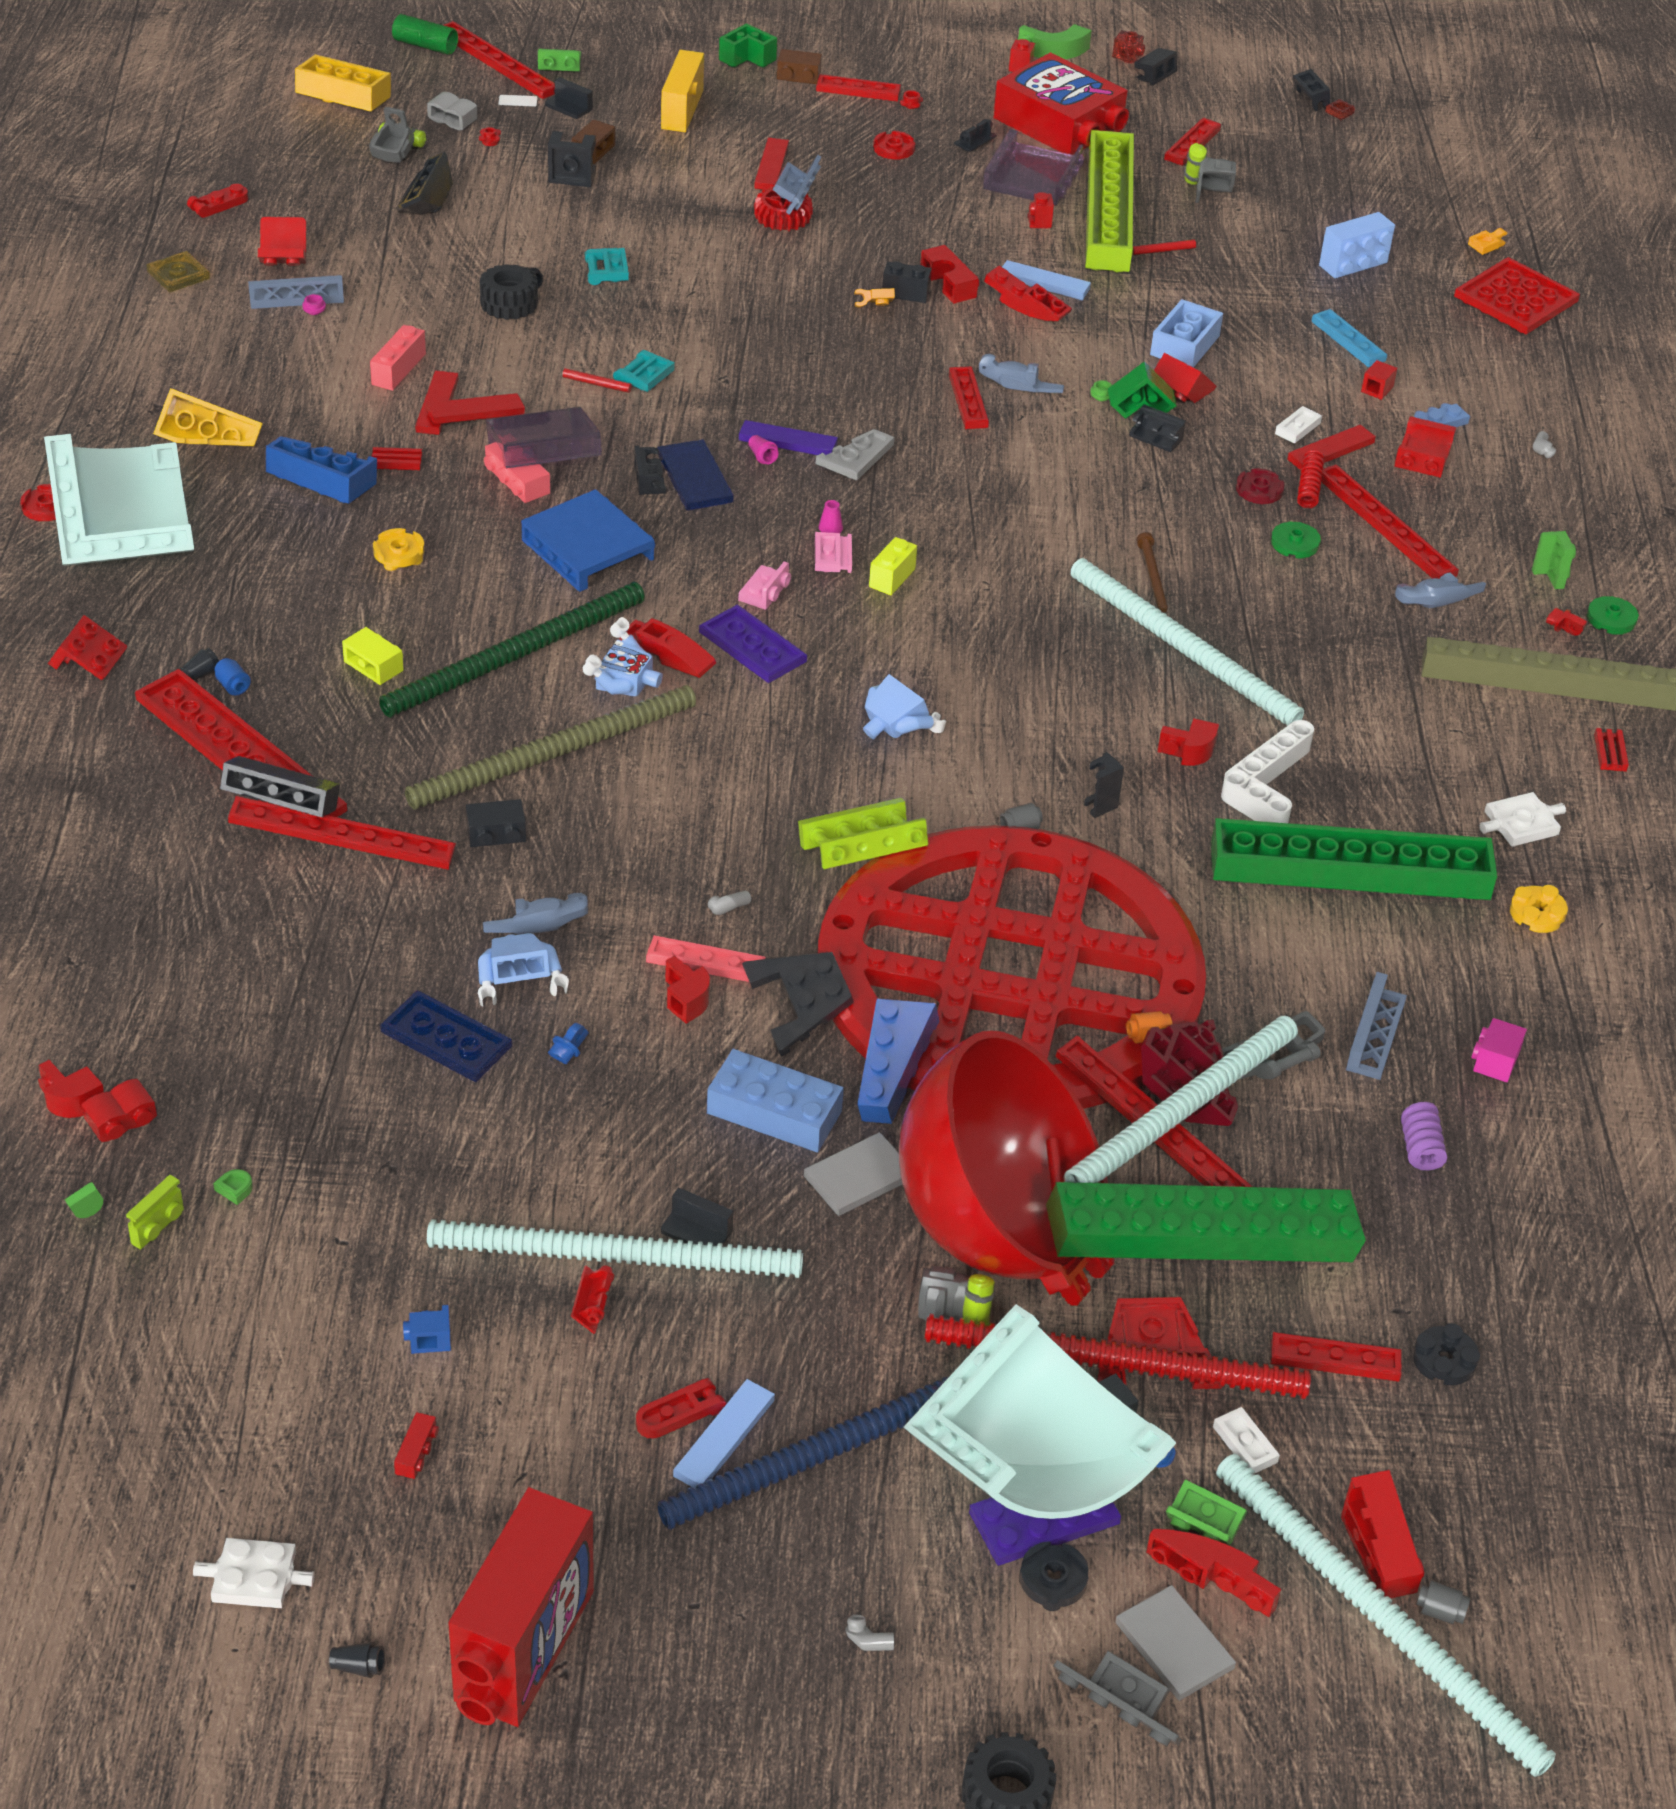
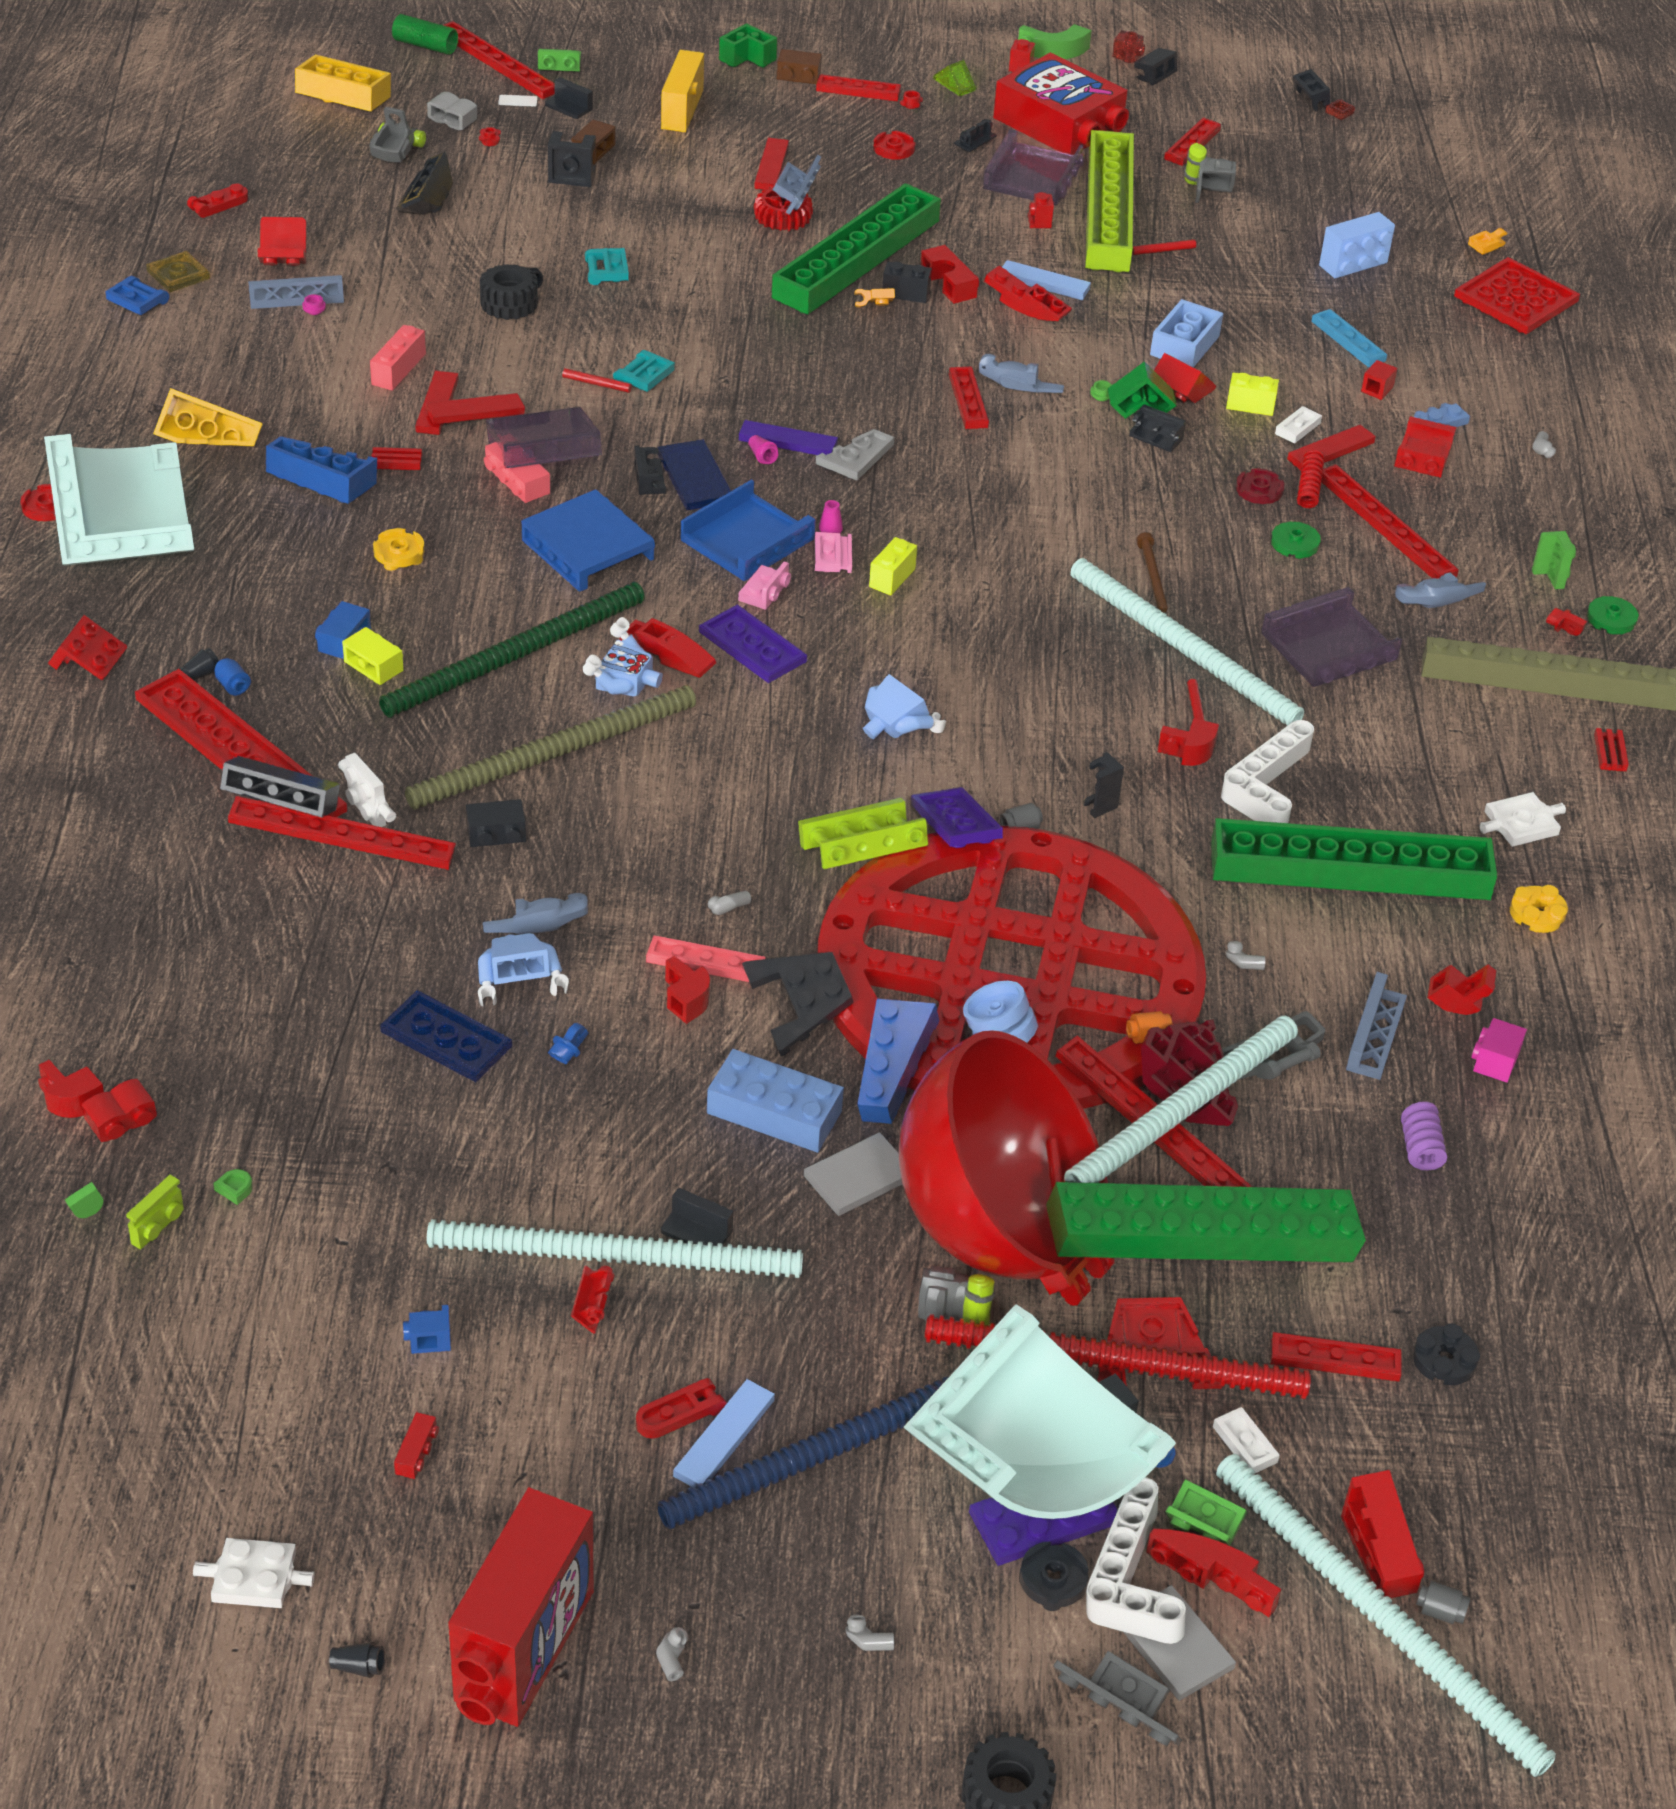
none -> blue plate [105,275,169,315]
none -> blue brick [315,601,371,659]
none -> white plate [338,753,396,827]
none -> light grey arm [656,1627,688,1681]
none -> blue panel [681,479,815,581]
none -> green brick [772,183,941,315]
none -> dark purple plate [911,787,1003,848]
none -> clear neon green slope [933,60,976,96]
none -> light blue wheel [963,980,1038,1043]
none -> white beam [1086,1477,1186,1644]
none -> red bar [1187,679,1205,721]
none -> light grey arm [1225,941,1265,970]
none -> neon yellow brick [1226,373,1279,416]
none -> clear purple panel [1261,587,1402,687]
none -> red brick [1427,964,1496,1015]

